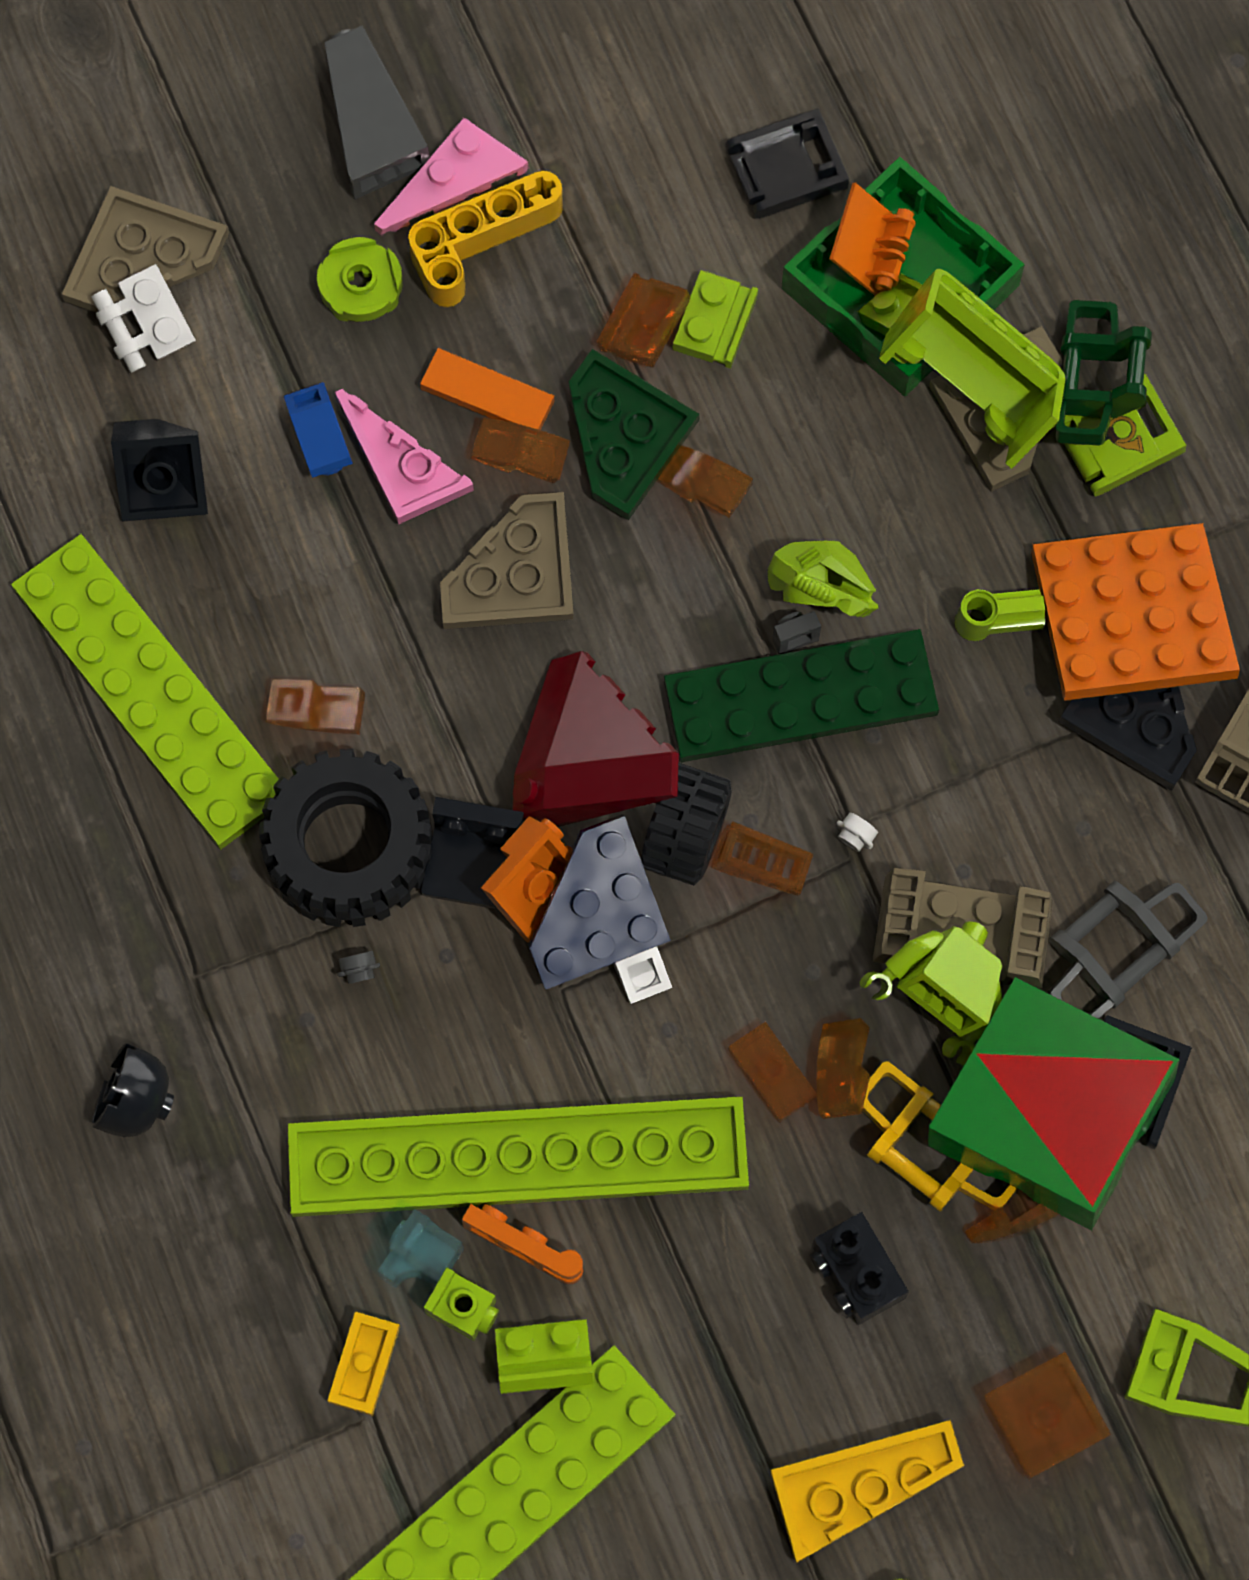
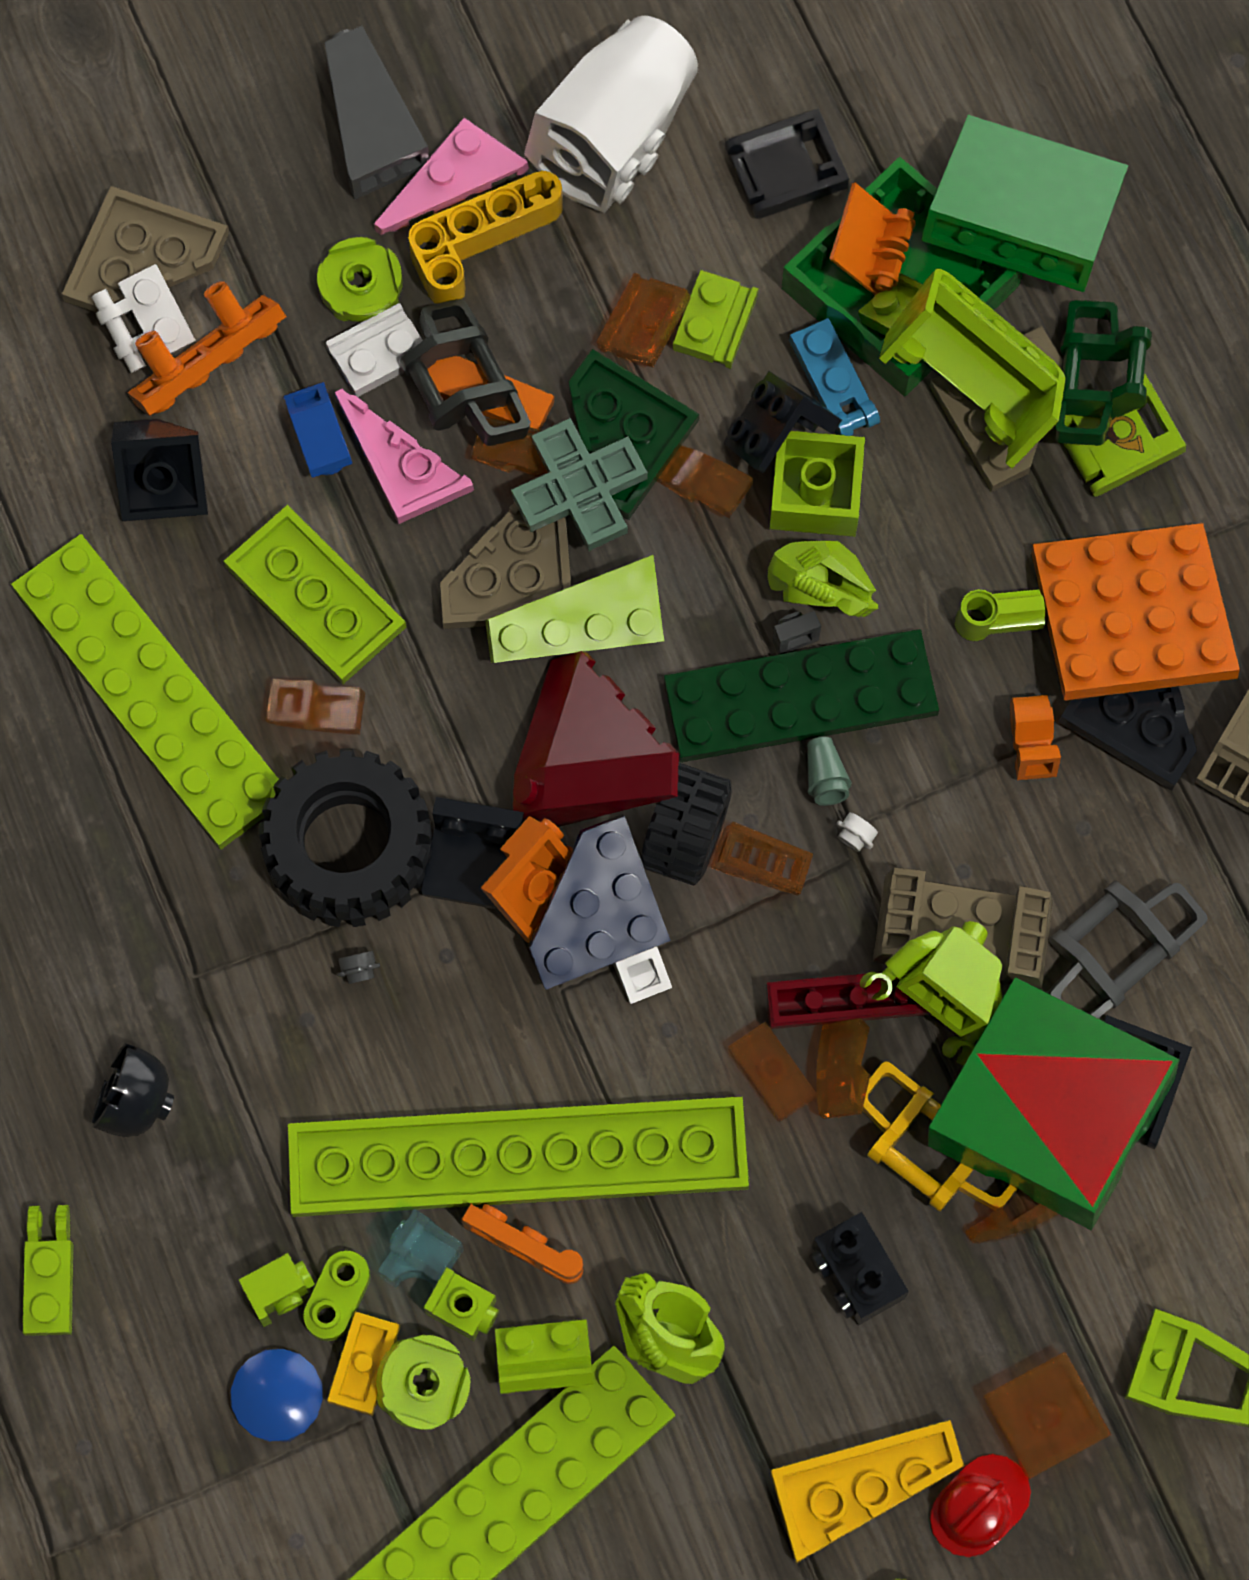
none -> lime hinge [23,1205,73,1336]
none -> orange plate [128,281,286,416]
none -> lime plate [224,505,407,684]
none -> blue dish [231,1349,323,1442]
none -> lime brick [239,1253,315,1327]
none -> lime plate [304,1251,370,1341]
none -> white plate [325,303,423,397]
none -> lime plate [376,1335,470,1430]
none -> pearl dark grey bar [400,299,530,446]
none -> lime wing [485,555,664,663]
none -> sand green plate [511,418,648,551]
none -> white animal [524,15,698,213]
none -> lime helmet [615,1273,725,1384]
none -> black bracket [724,371,842,473]
none -> dark red brick [766,972,932,1029]
none -> lime brick [769,431,865,537]
none -> dark azure plate [789,318,880,436]
none -> sand green cone [807,737,852,806]
none -> panel [921,115,1128,293]
none -> red piece [930,1454,1031,1557]
none -> orange leg [1010,695,1061,780]

